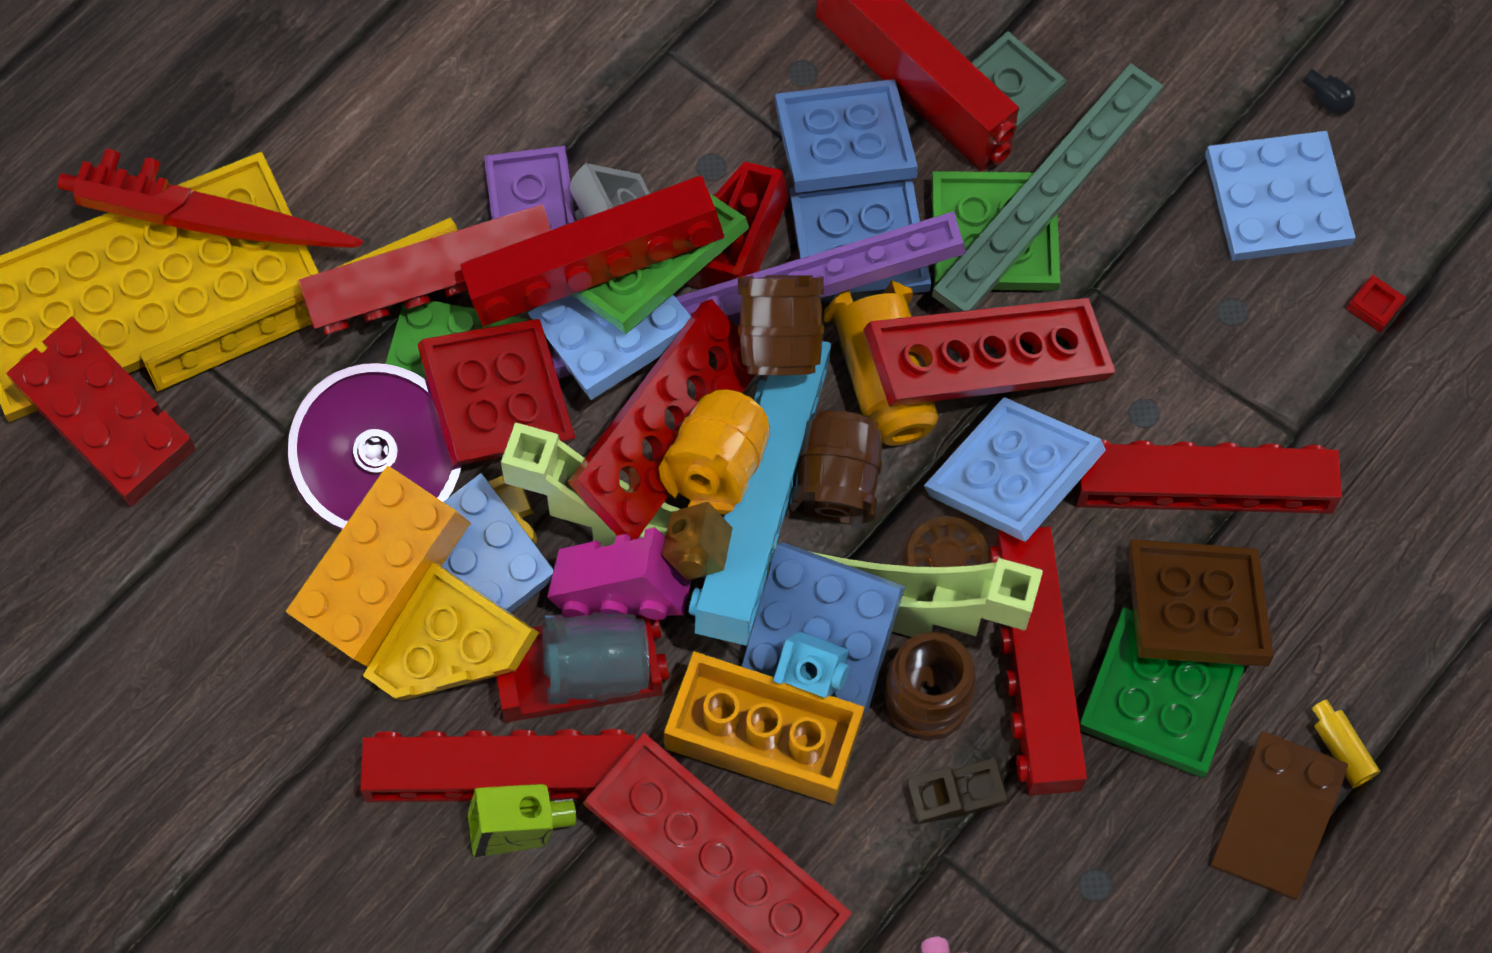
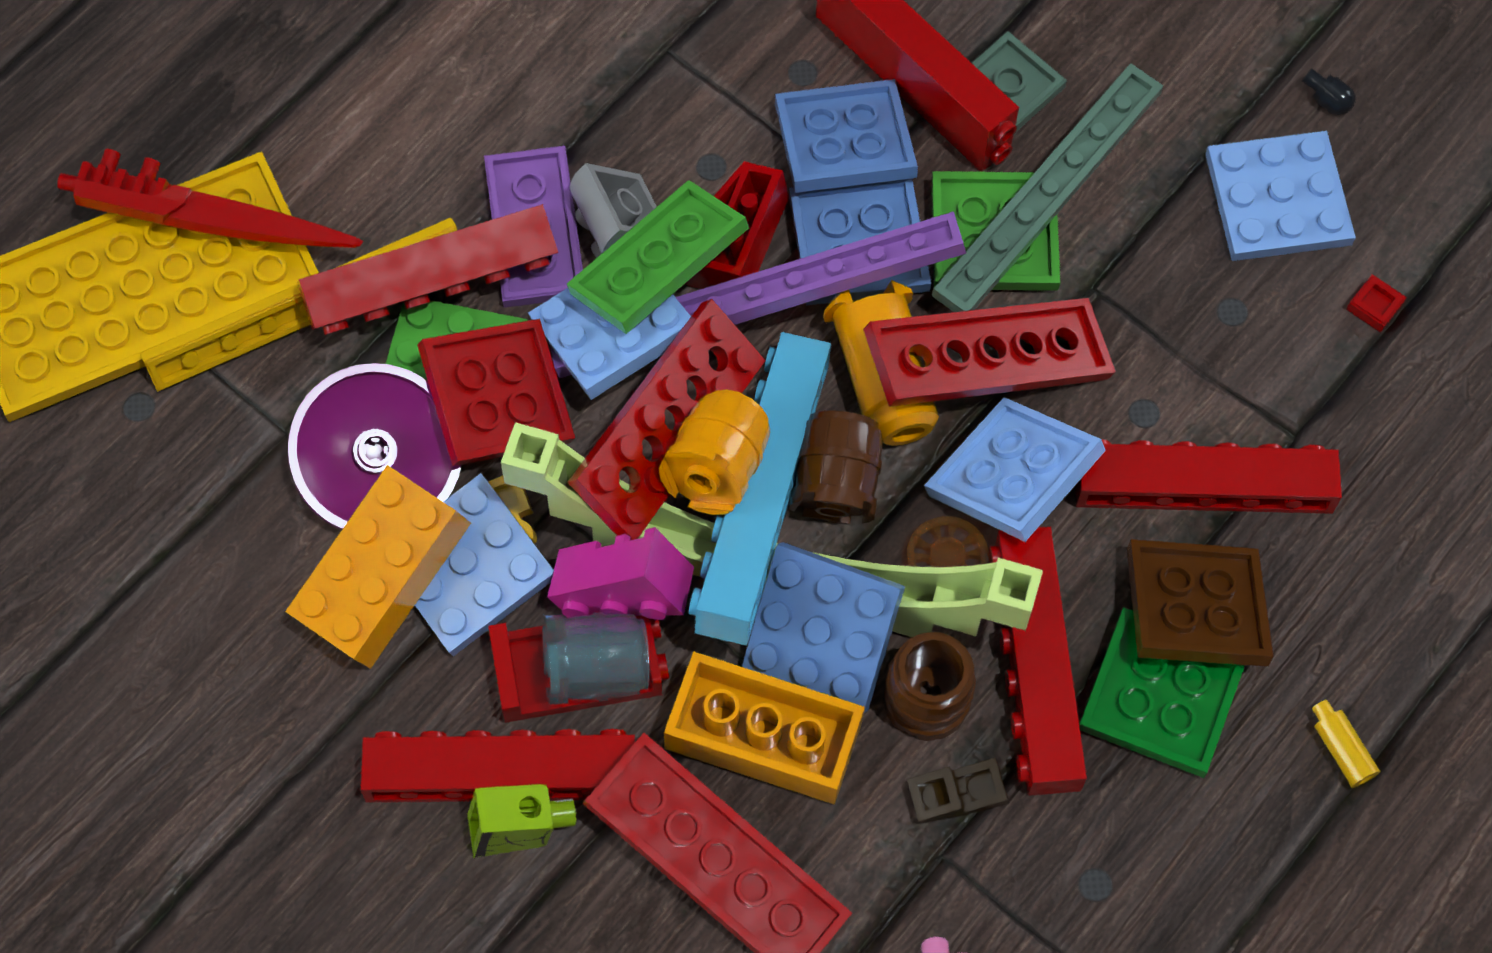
red piece [6,316,196,507] -> none
yellow plate [363,562,539,701] -> none
red brick [460,175,725,327] -> none
pearl gold brick [662,502,733,580] -> none
reddish brown piece [738,275,824,375] -> none
medium azure brick [774,631,850,698] -> none
reddish brown slope [1210,731,1348,901] -> none

